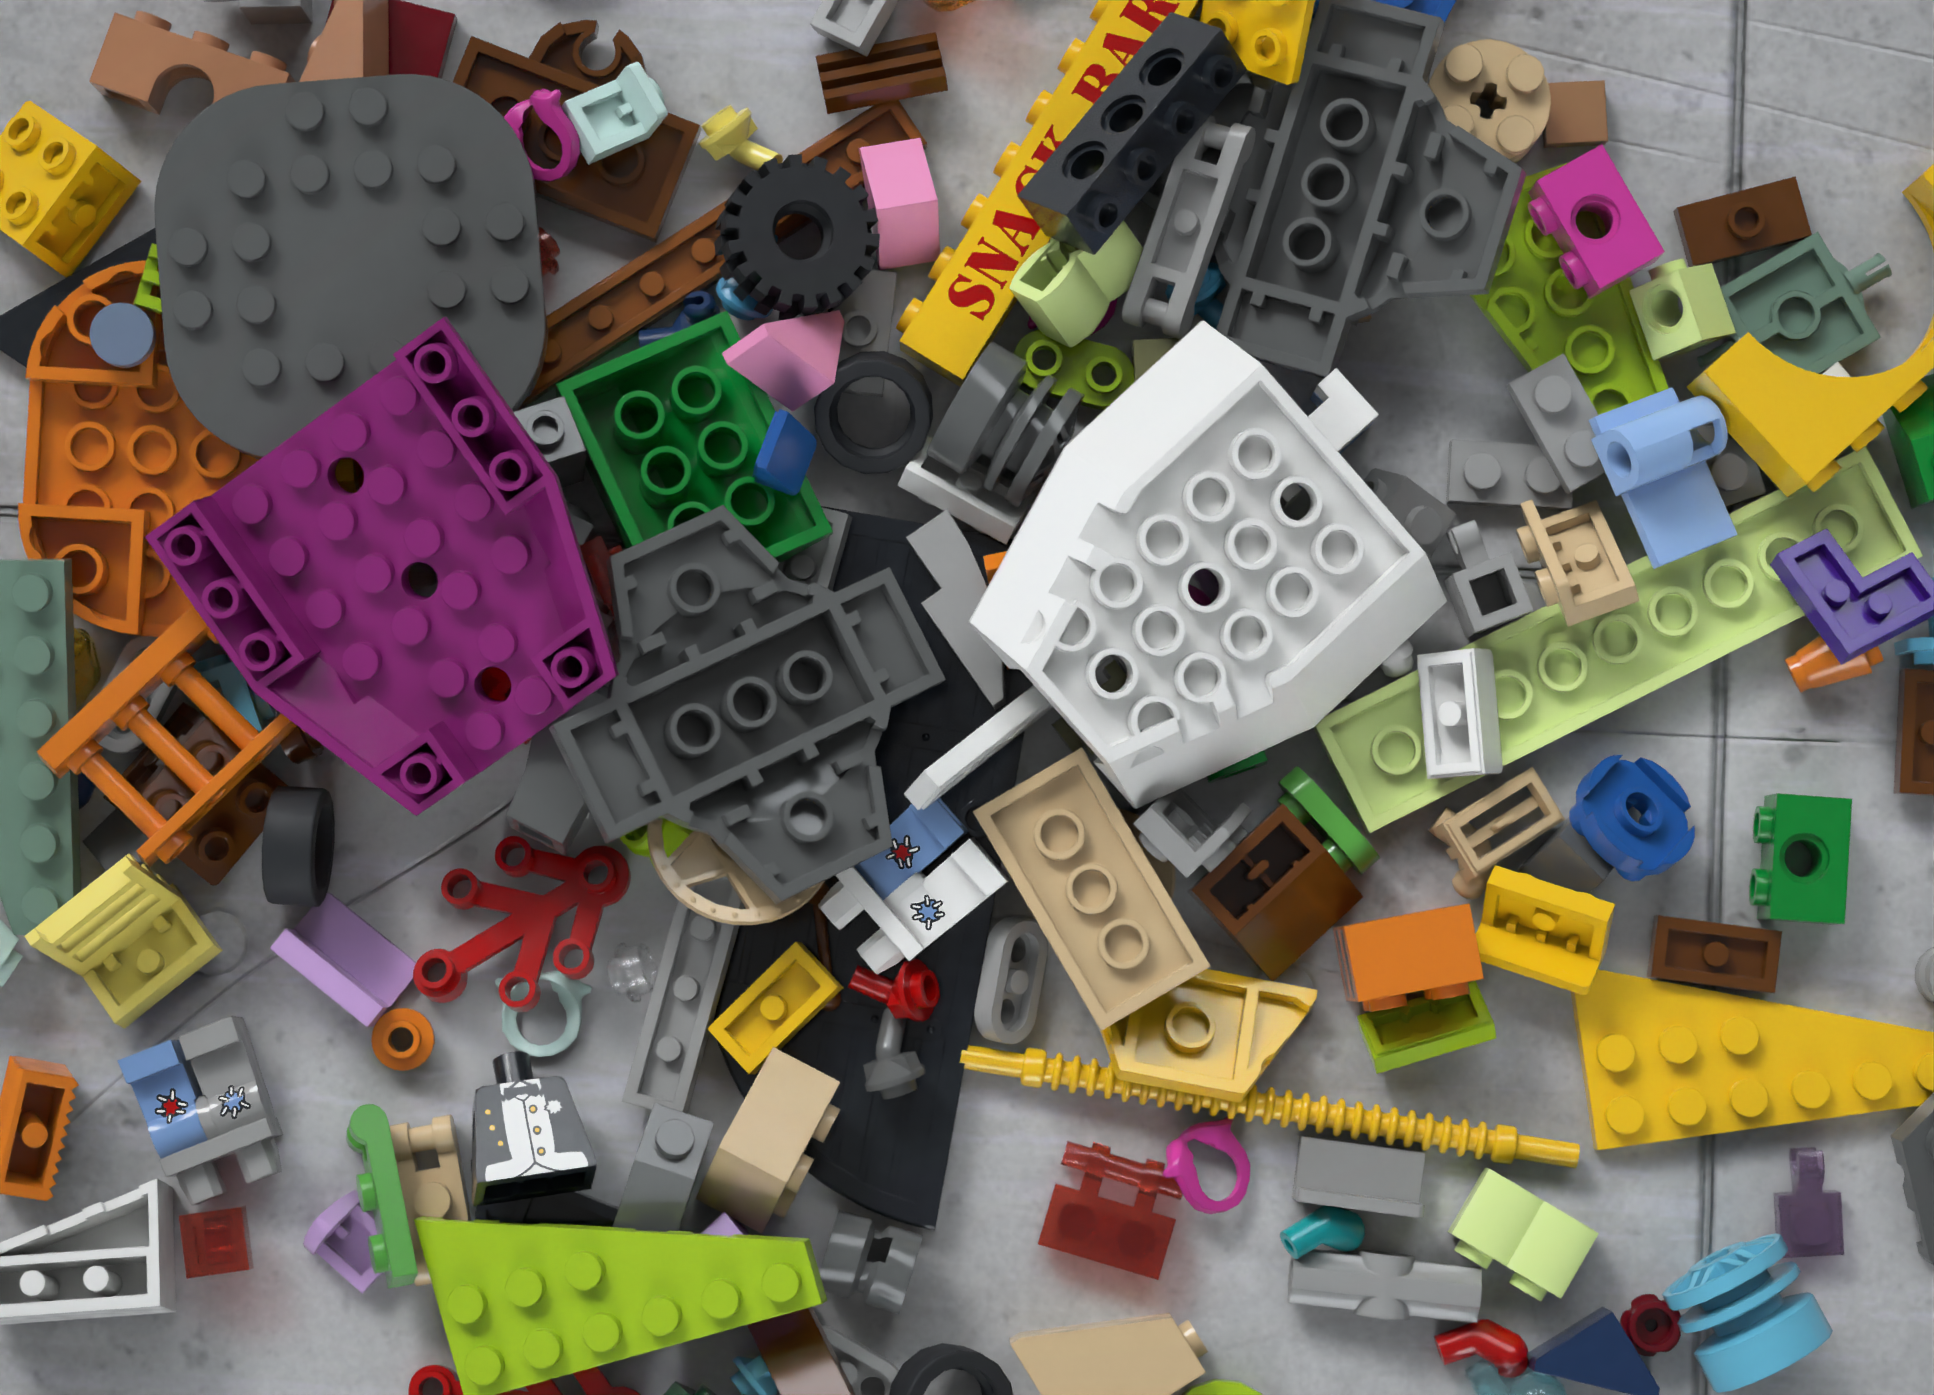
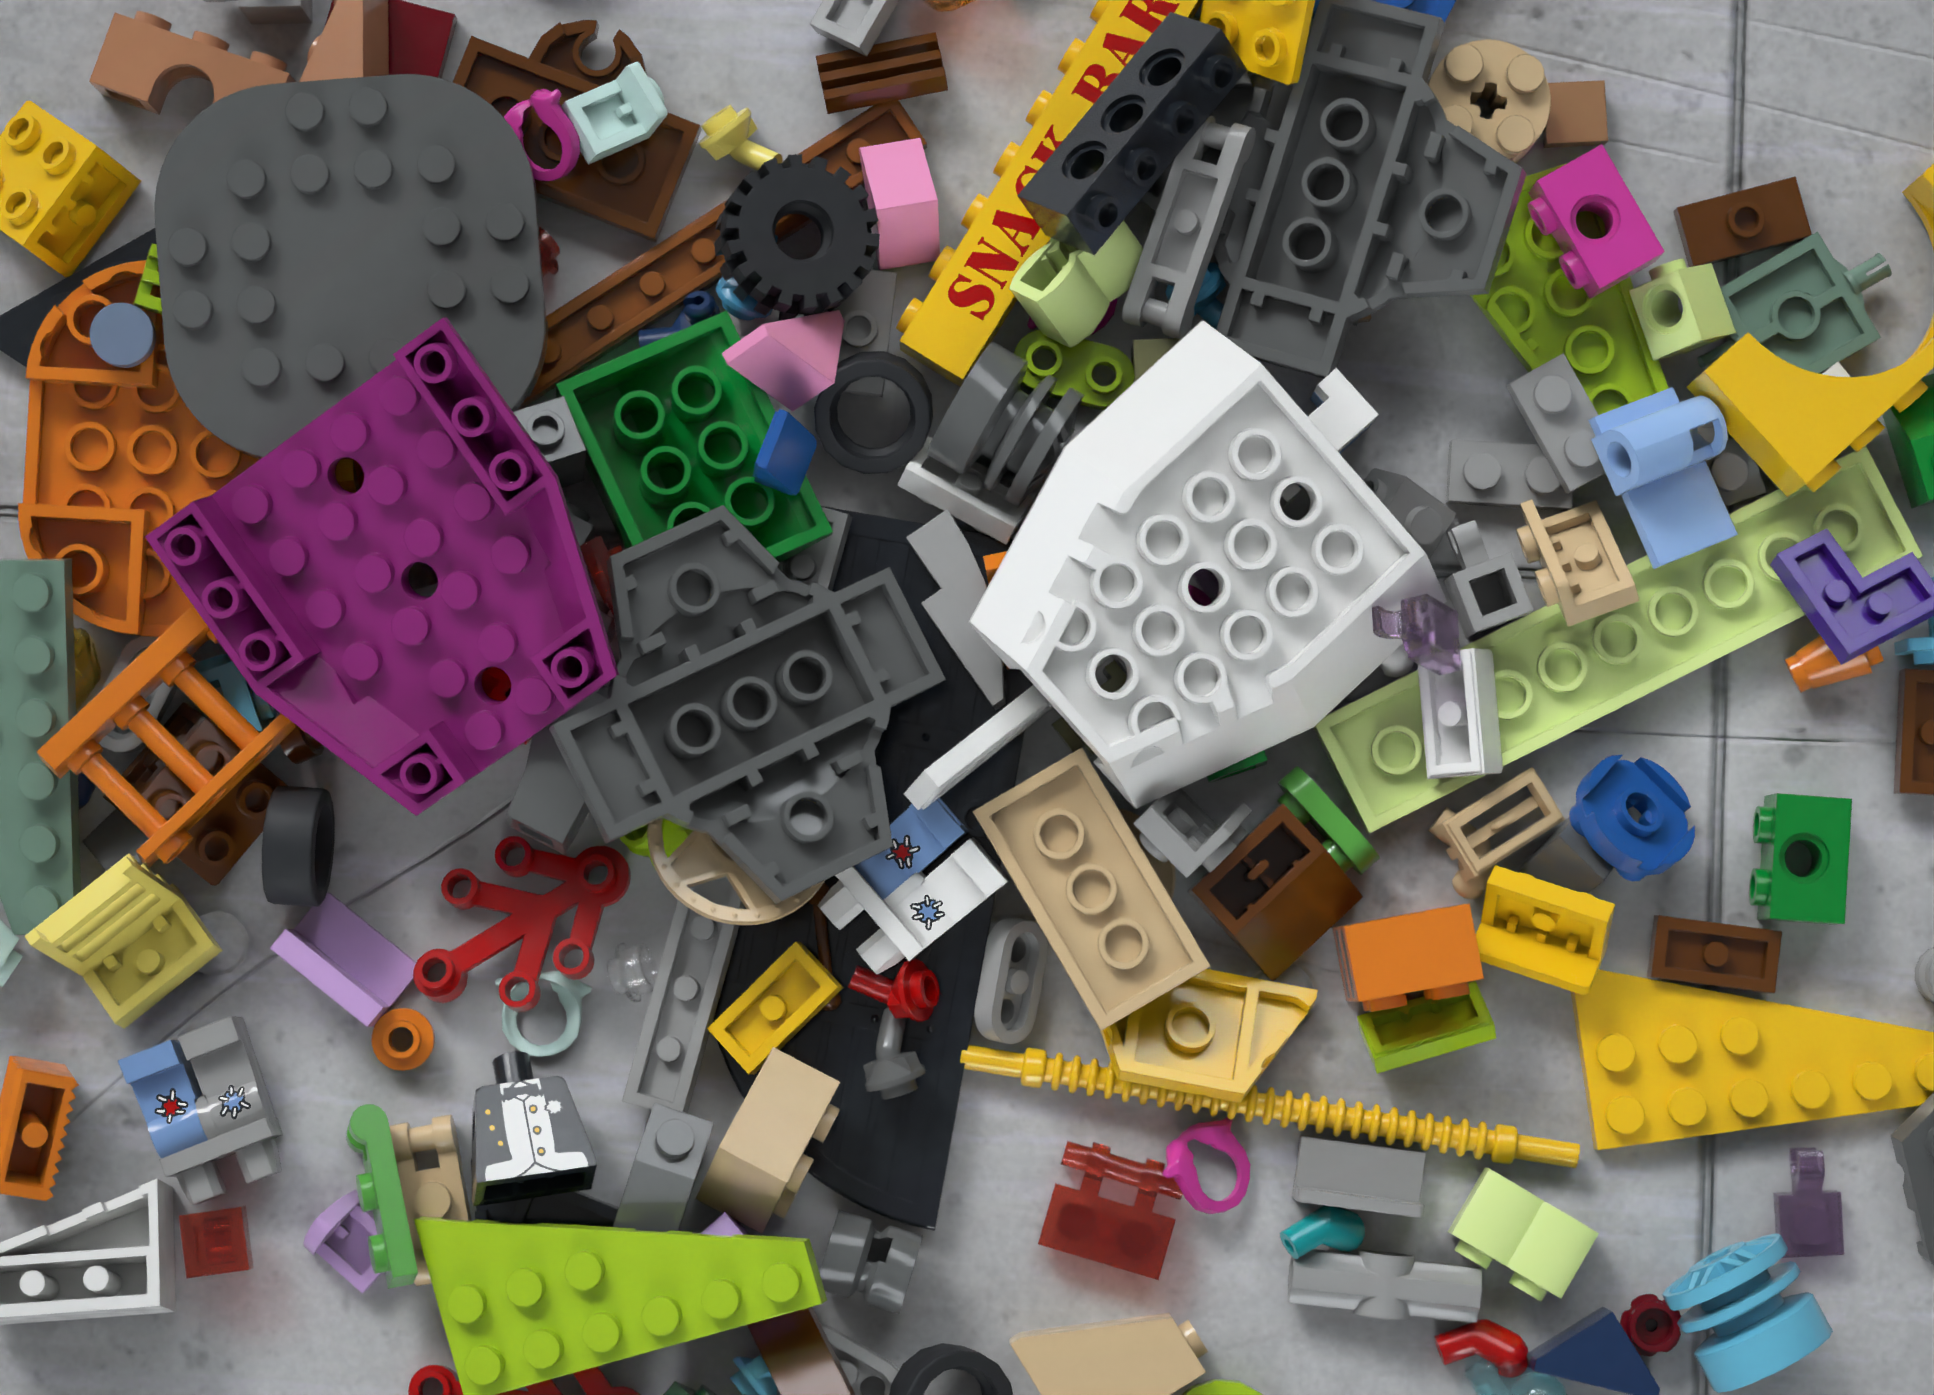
none -> clear purple plate [1372,594,1461,675]

